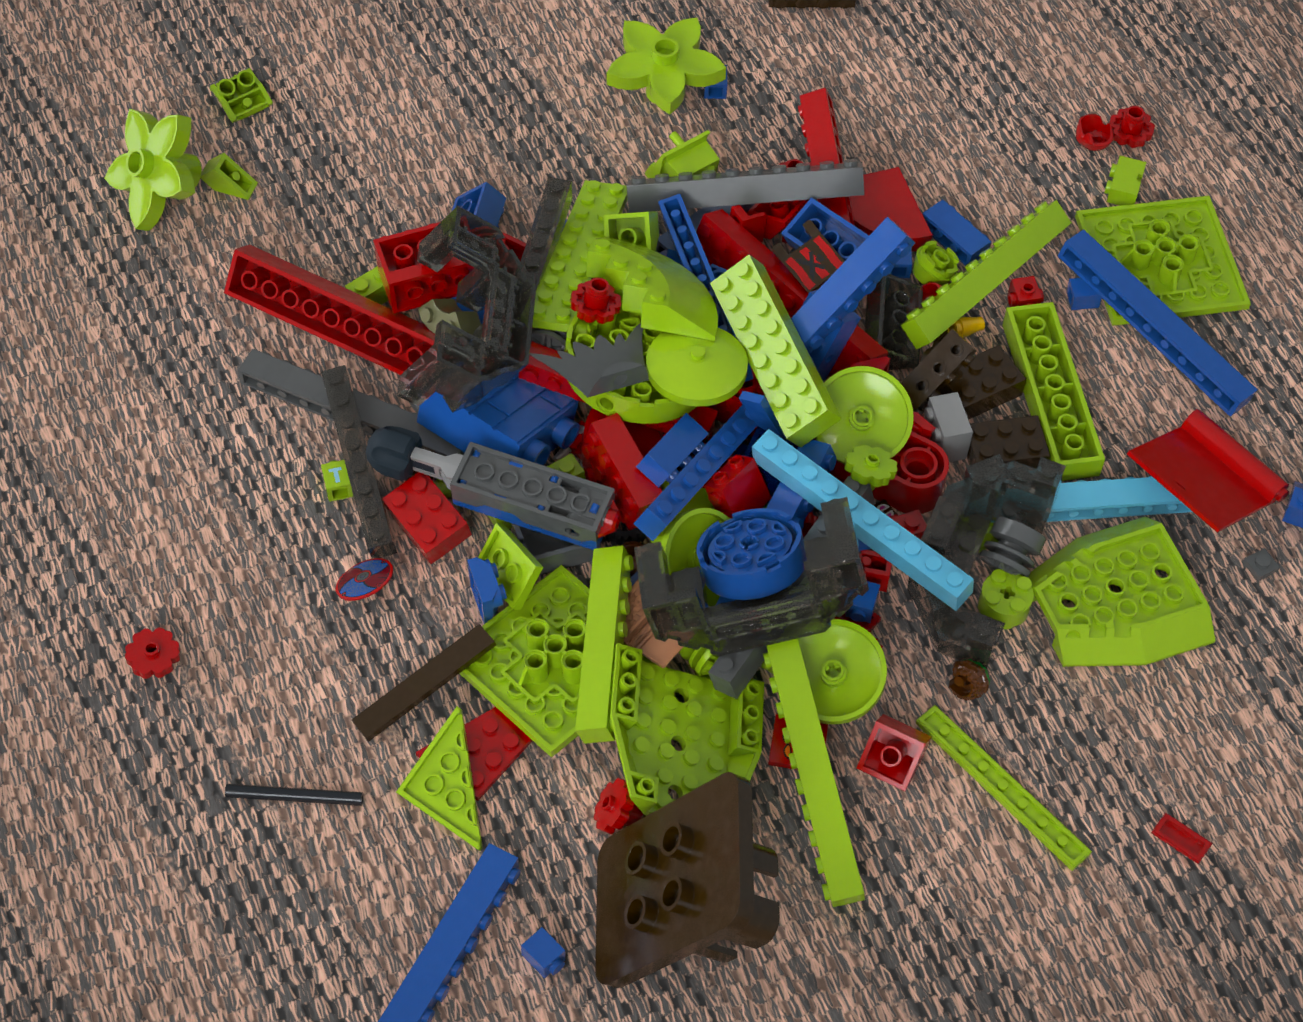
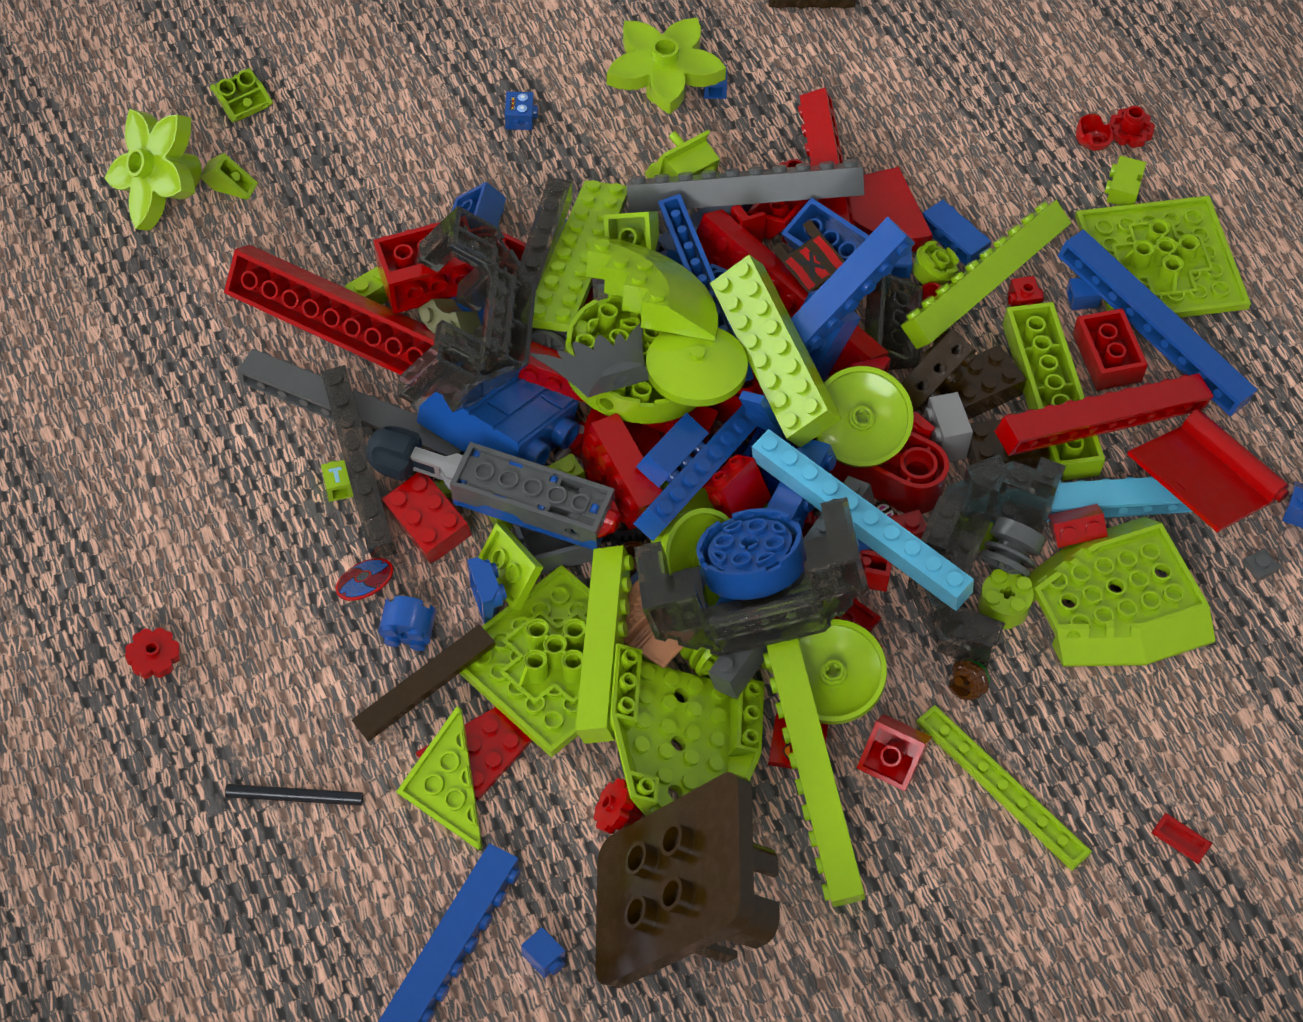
red plant [570,278,621,324] -> none
lime plant [844,445,897,491] -> none
blue brick [845,578,880,623] -> none
yellow cone [948,316,985,338] -> none
none -> blue brick [378,596,436,651]
none -> blue head [505,91,538,130]
none -> red brick [994,373,1214,456]
none -> red brick [1048,504,1108,548]
none -> red brick [1072,308,1148,391]

